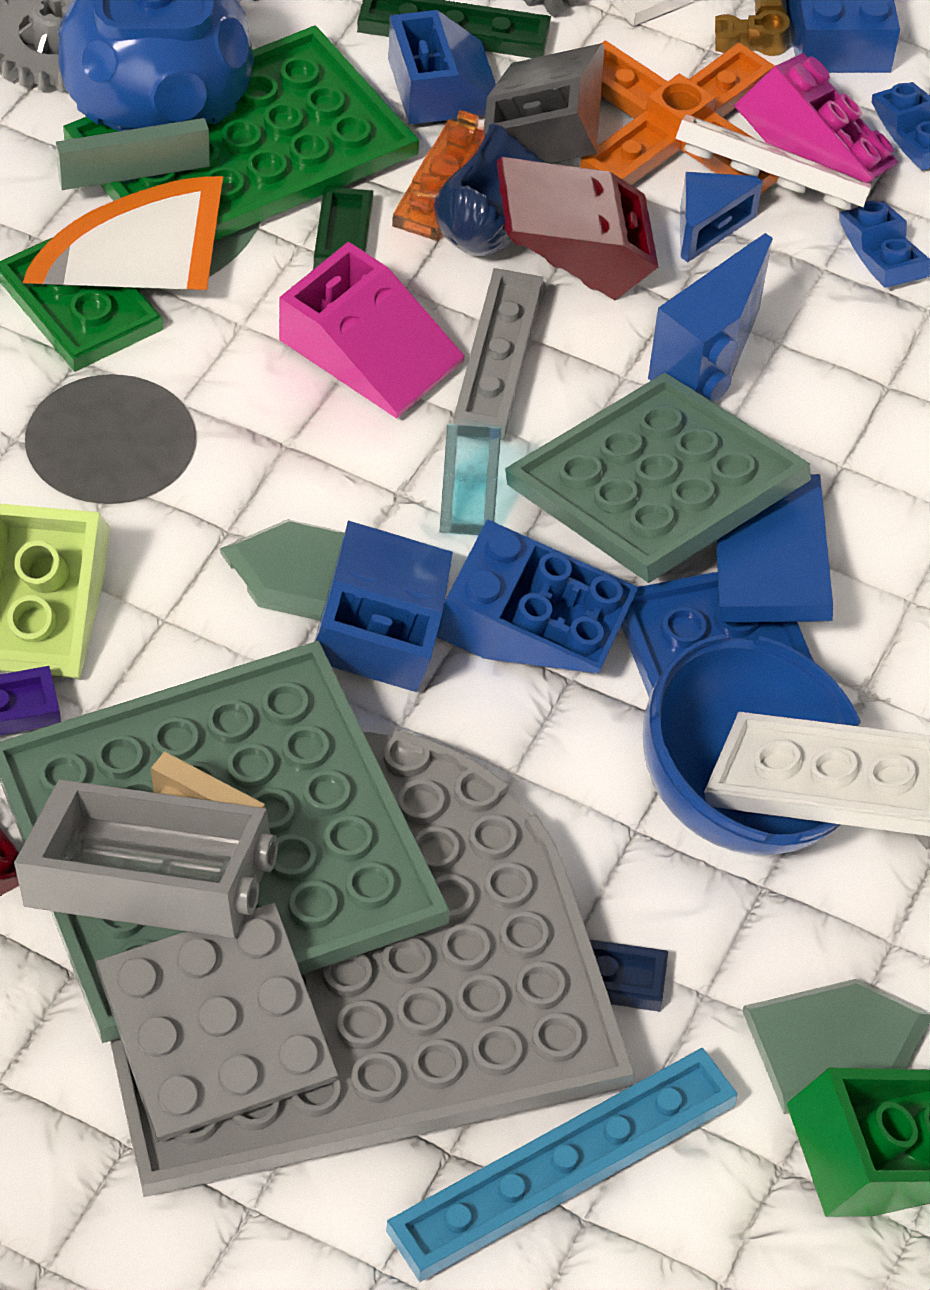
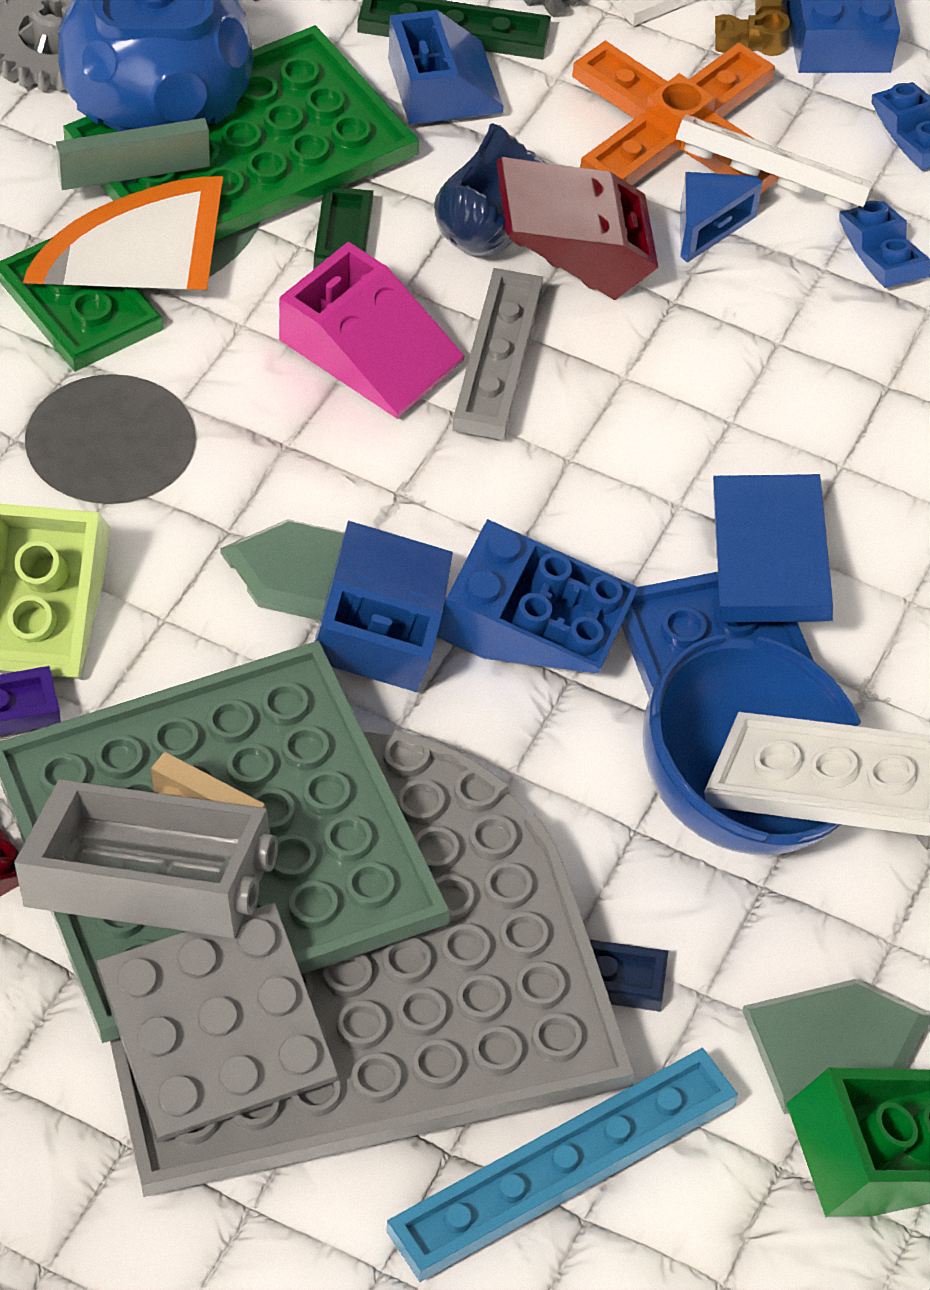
clear orange plate [392,110,485,241] -> none
clear light blue slope [439,424,501,535] -> none
flat silver slope [483,43,604,163] -> none
sand green plate [505,373,811,583] -> none
blue slope [648,233,773,402] -> none
dark pink slope [734,53,898,183] -> none

